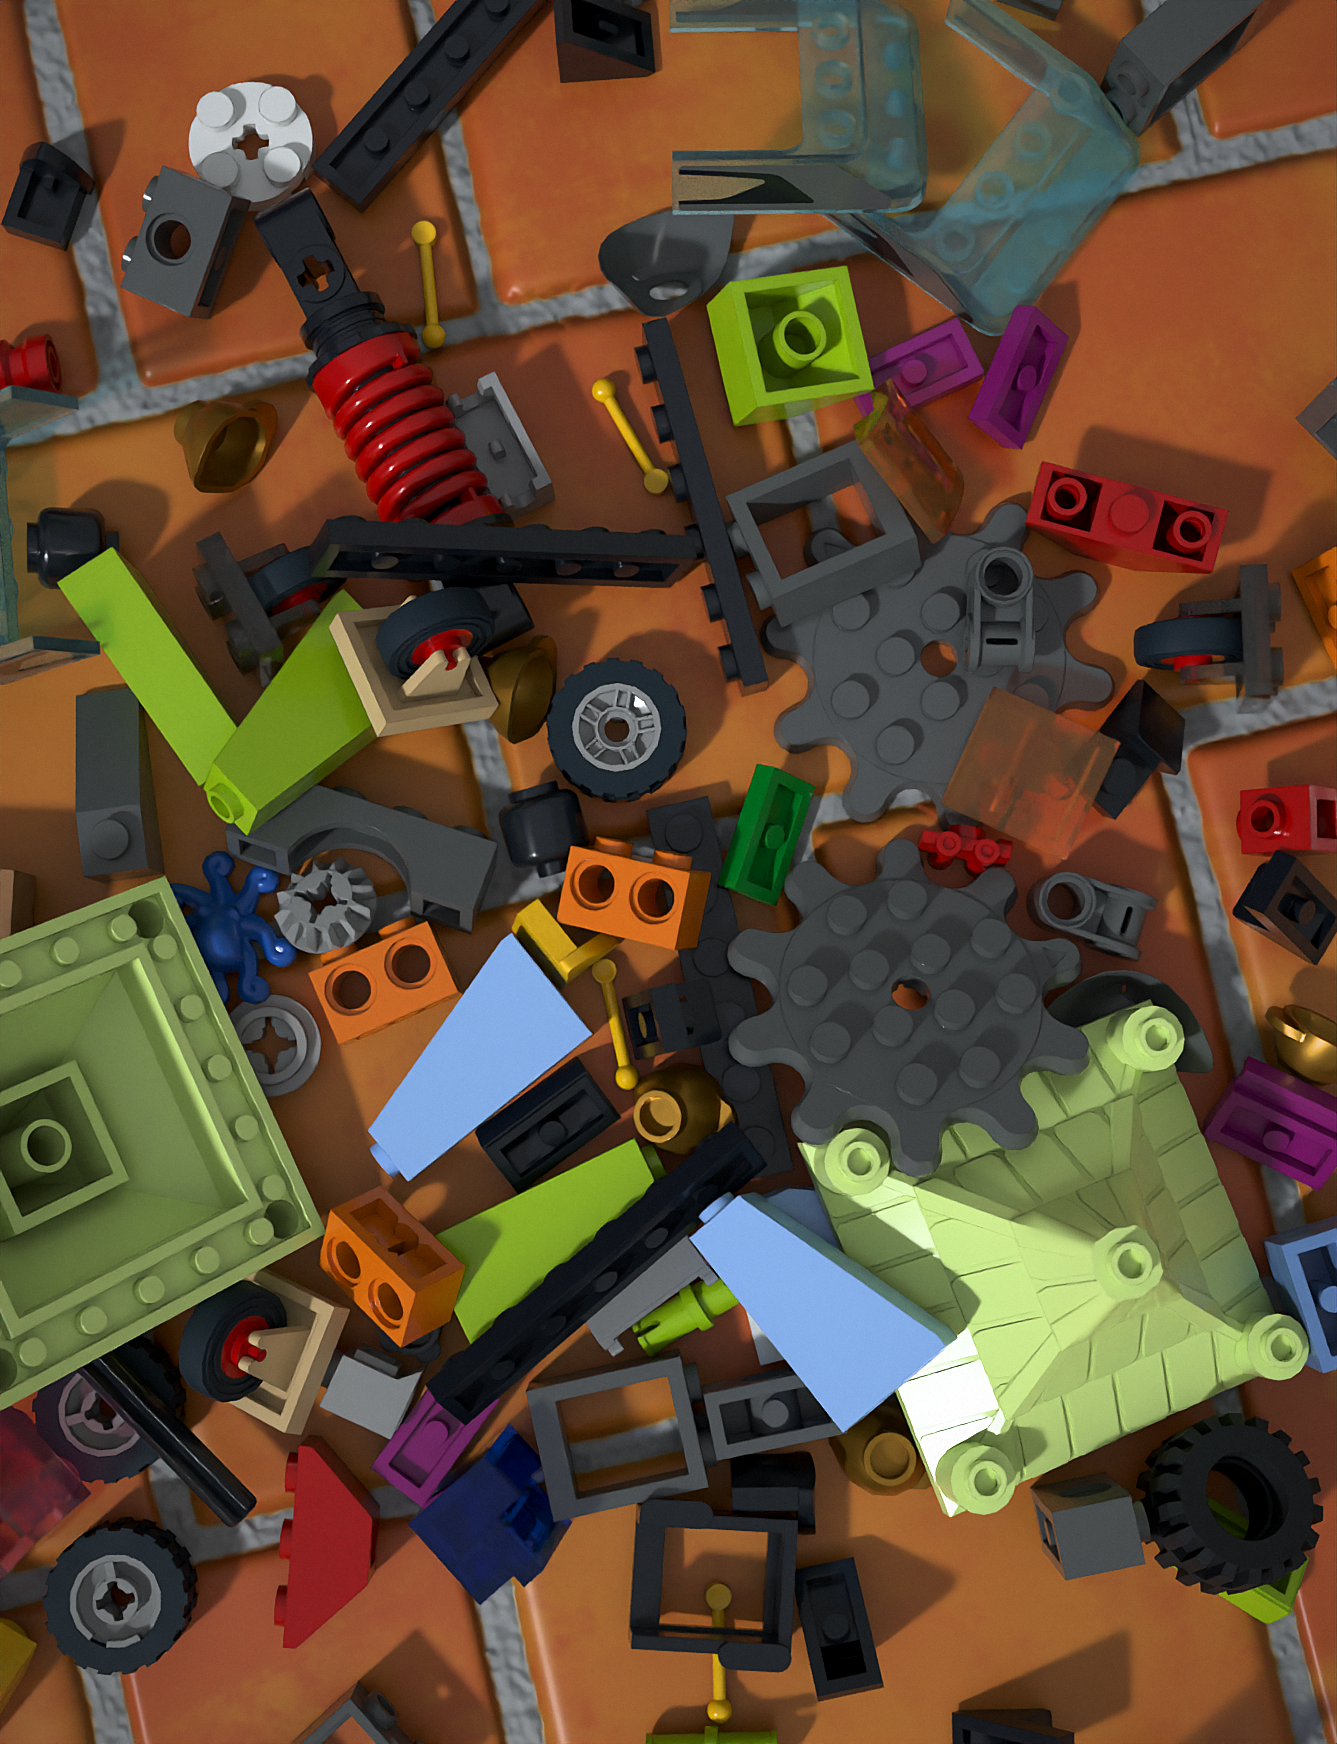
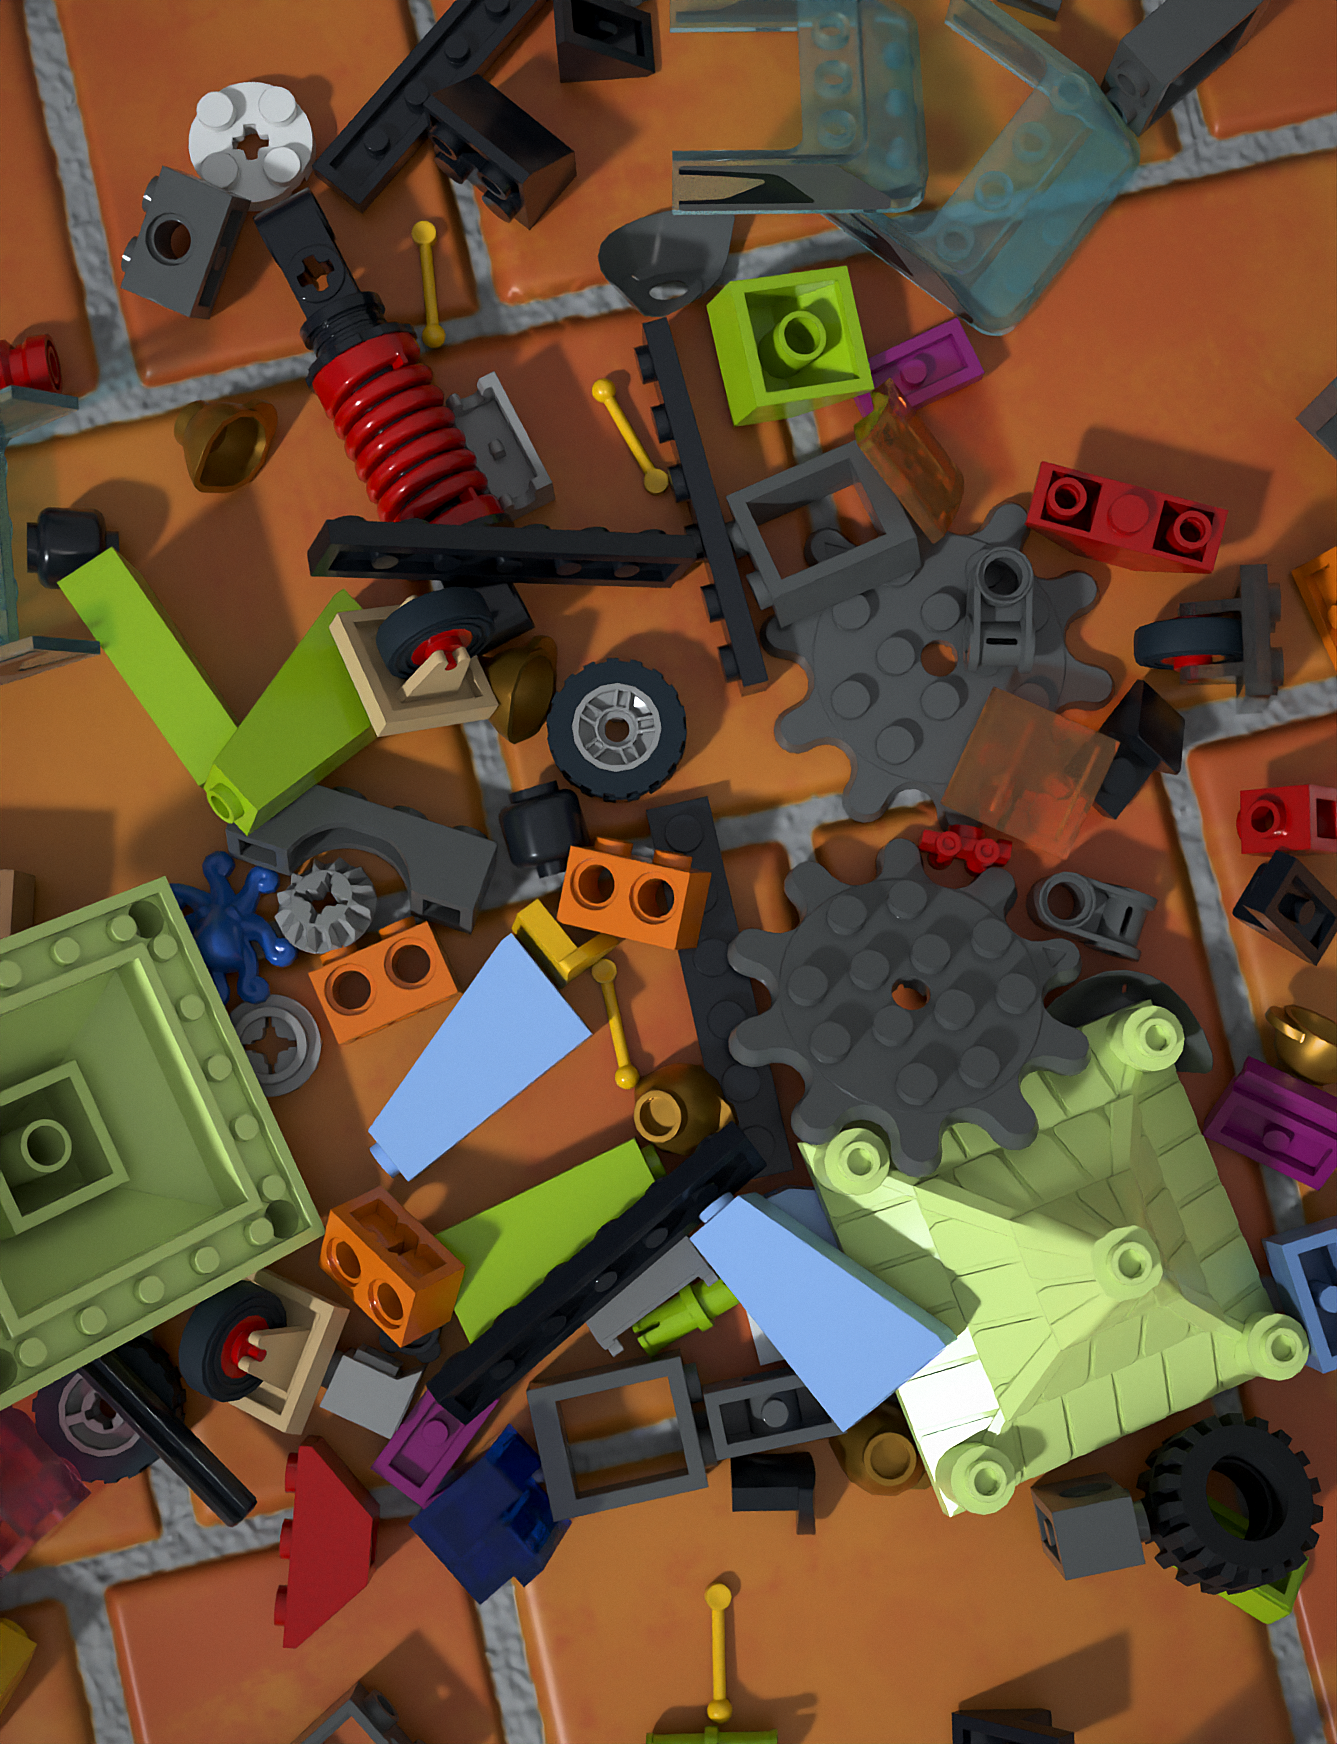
black tile [1,142,95,251] -> none
black wheel [43,1517,198,1675] -> none
dark grey slope [75,688,165,883] -> none
clear smoke plate [192,531,347,688] -> none
black slope [475,1057,621,1193] -> none
black slope [621,979,722,1061] -> none
black piece [628,1498,798,1673] -> none
green plate [717,764,815,906] -> none
black slope [794,1557,884,1702] -> none
magenta plate [968,305,1069,450] -> none
none -> black slope [423,73,577,230]

